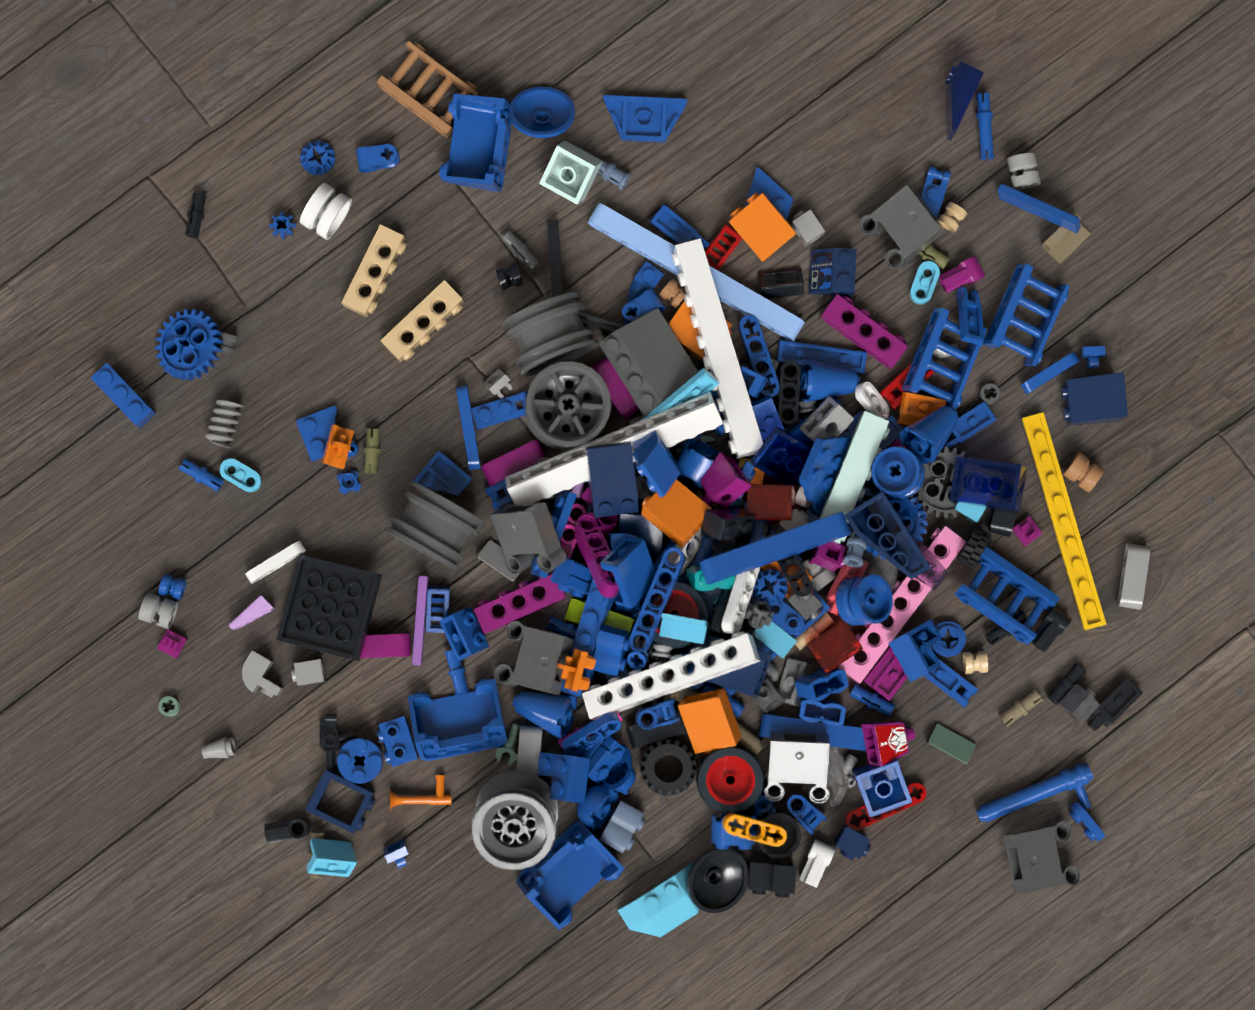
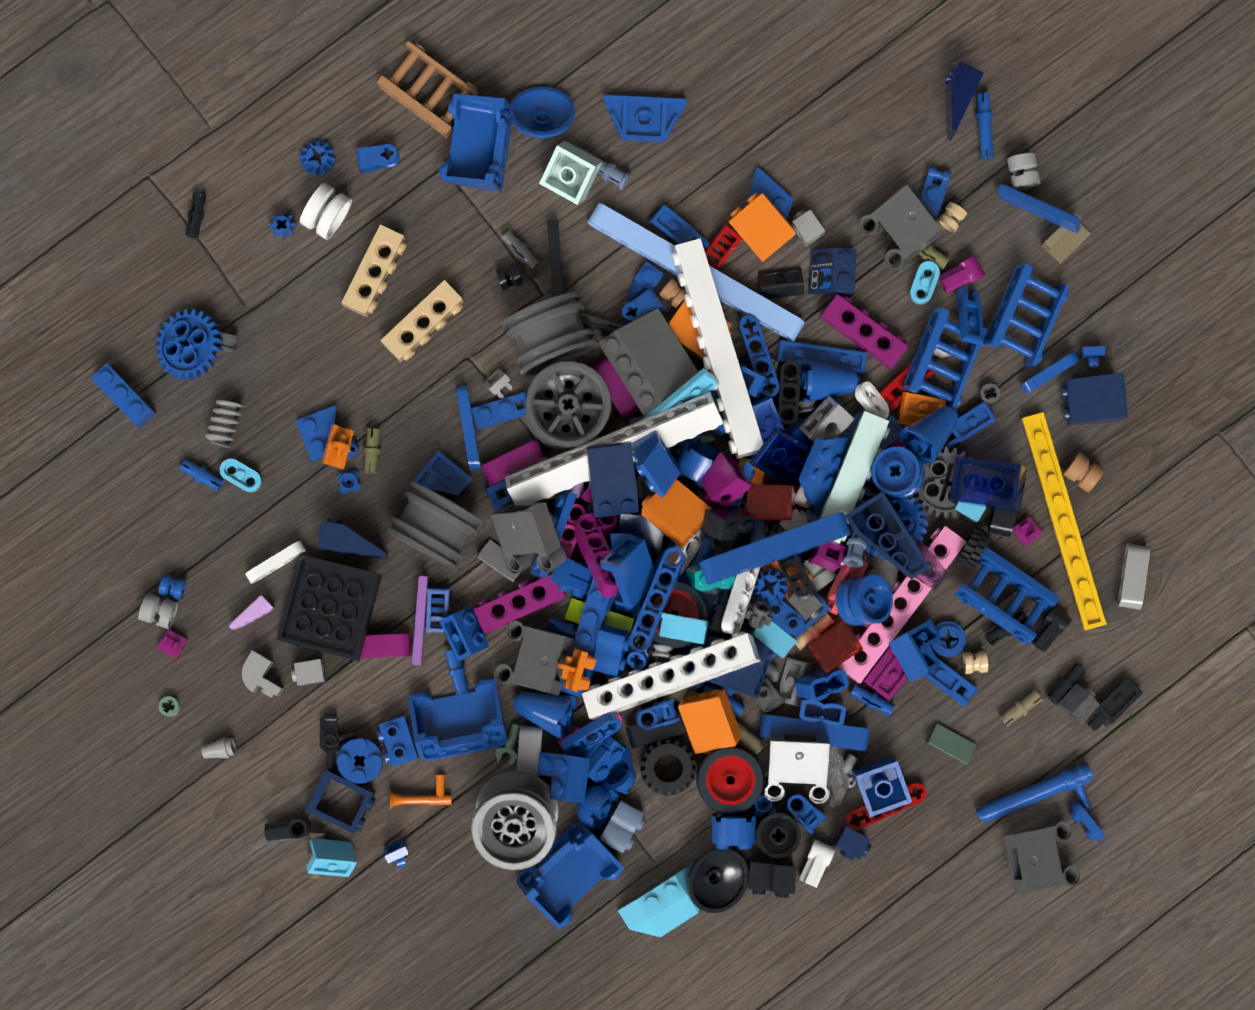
light orange beam [722,813,787,847] -> none
torso [861,721,915,767] -> none
none -> dark blue slope [317,518,388,560]

